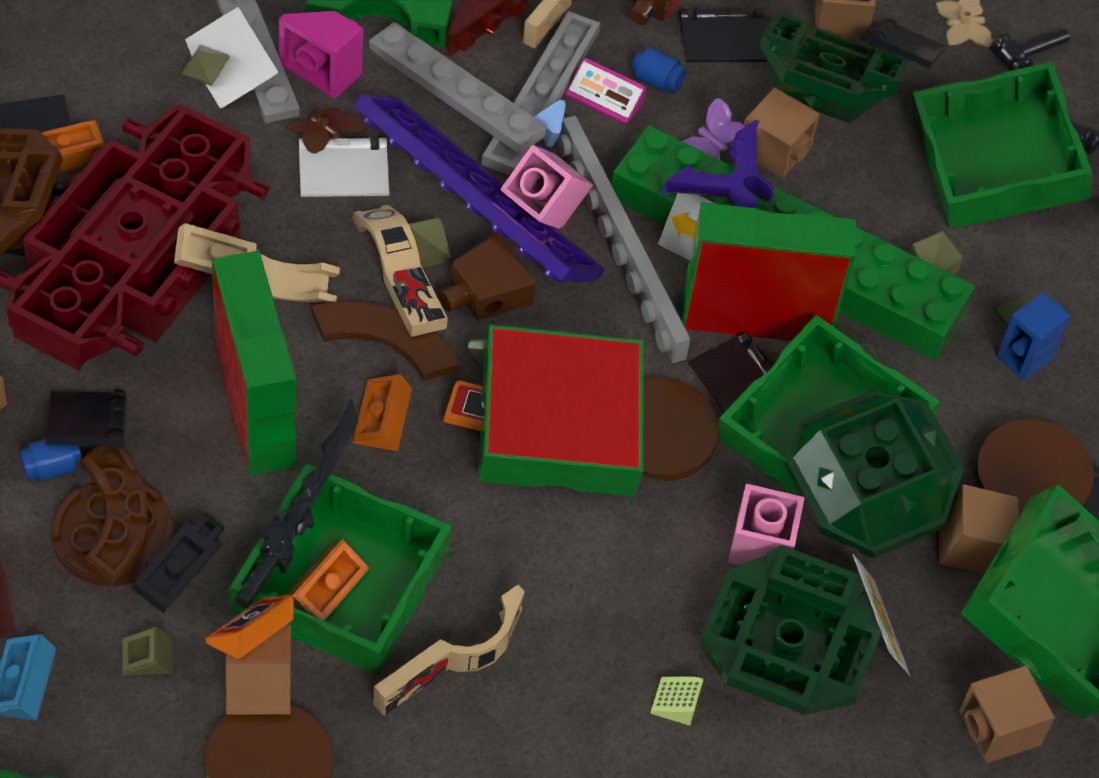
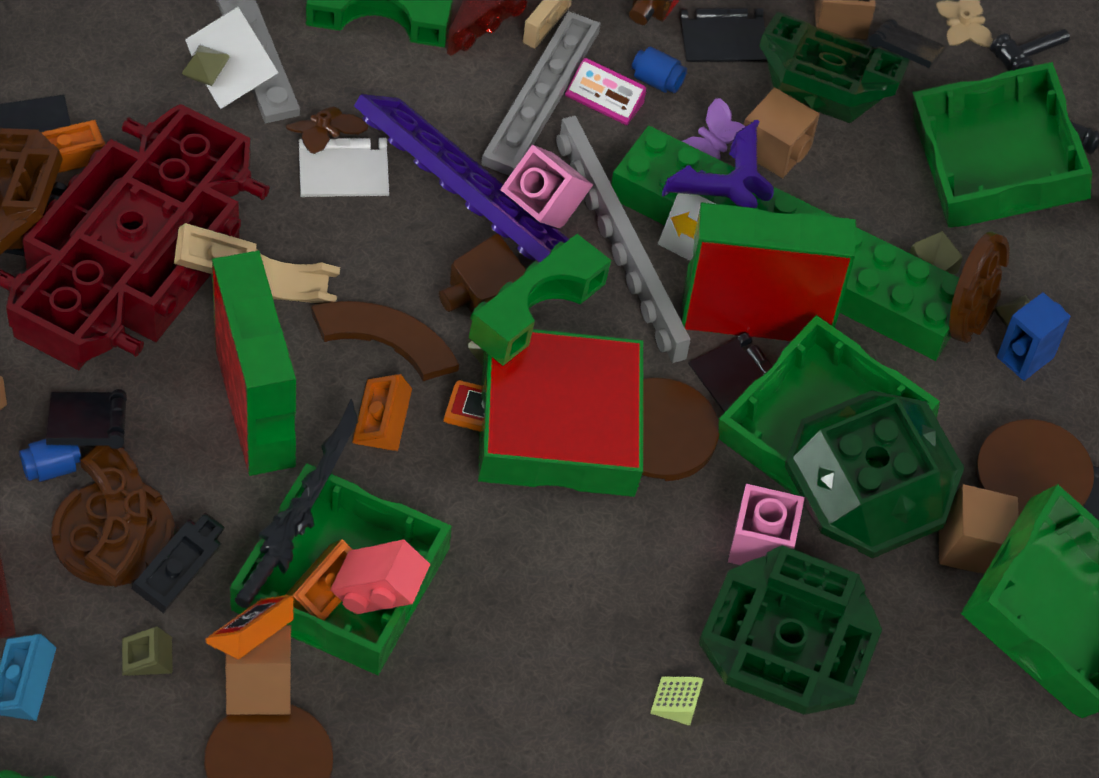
dark pink slope [279,11,363,99] -> none
tan piece [353,205,448,337] -> none
light grey plate [369,22,546,155] -> none
tan piece [373,585,525,716] -> none
olive slope [409,218,451,268] -> none
light blue slope [534,100,566,147] -> none
white sticker [853,554,911,677] -> none
medium nougat head [959,666,1055,763] -> none
none -> coral brick [330,540,431,614]
none -> green arch [469,234,612,366]
none -> reddish brown tile [949,232,1010,343]

